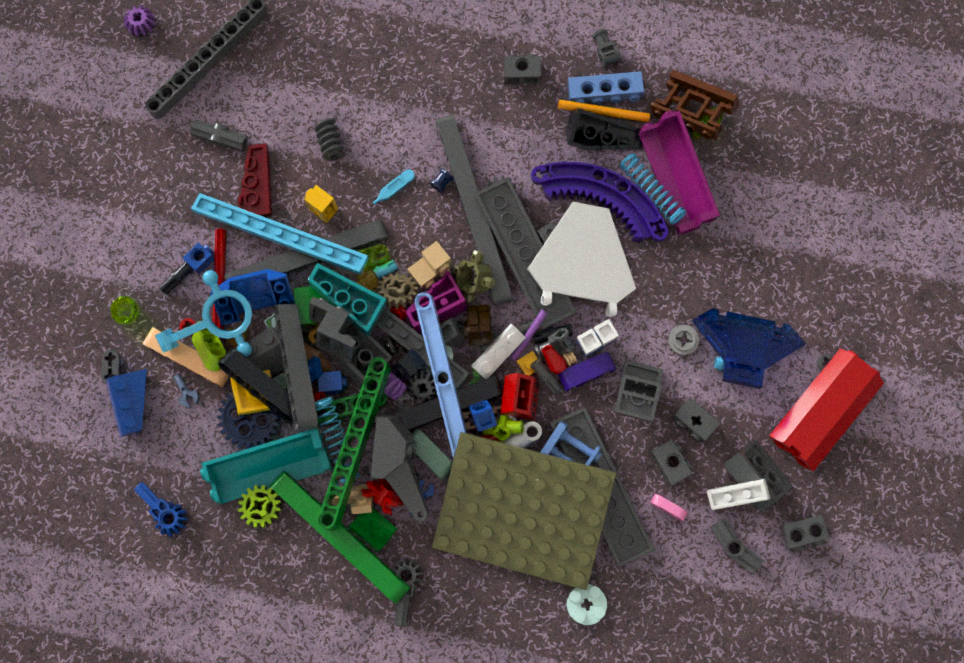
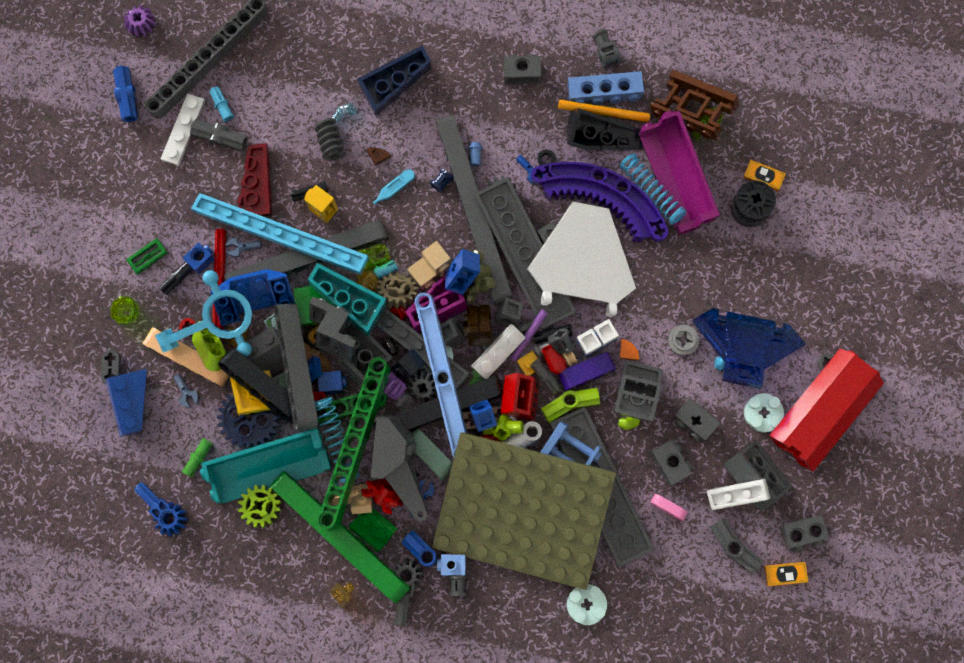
none -> blue piece [113,66,138,122]
none -> green tile [126,238,168,275]
none -> white plate [161,94,205,166]
none -> bright green pin [182,438,213,478]
none -> medium azure axle [210,86,234,122]
none -> sand blue bar [225,238,262,258]
none -> black axle [291,181,329,202]
none -> clear yellow tile [330,582,354,608]
none -> clear light blue arm [331,103,357,124]
none -> dark blue wedge [357,45,431,116]
none -> reddish brown tile [366,147,391,166]
none -> blue piece [401,530,438,567]
none -> light blue brick [437,555,466,576]
none -> blue brick [445,249,480,295]
none -> dark grey bush [449,575,467,596]
none -> medium blue pin [468,142,483,166]
none -> dark grey brick [494,297,523,327]
none -> blue bar [516,155,544,184]
none -> black piece [537,149,556,166]
none -> lime piece [541,388,600,423]
none -> lime arm [618,417,640,430]
none -> orange tile [619,339,639,361]
none -> black wheel [730,180,776,228]
none -> tile [743,160,786,191]
none -> light aqua plate [744,393,784,433]
none -> tile [764,562,808,586]

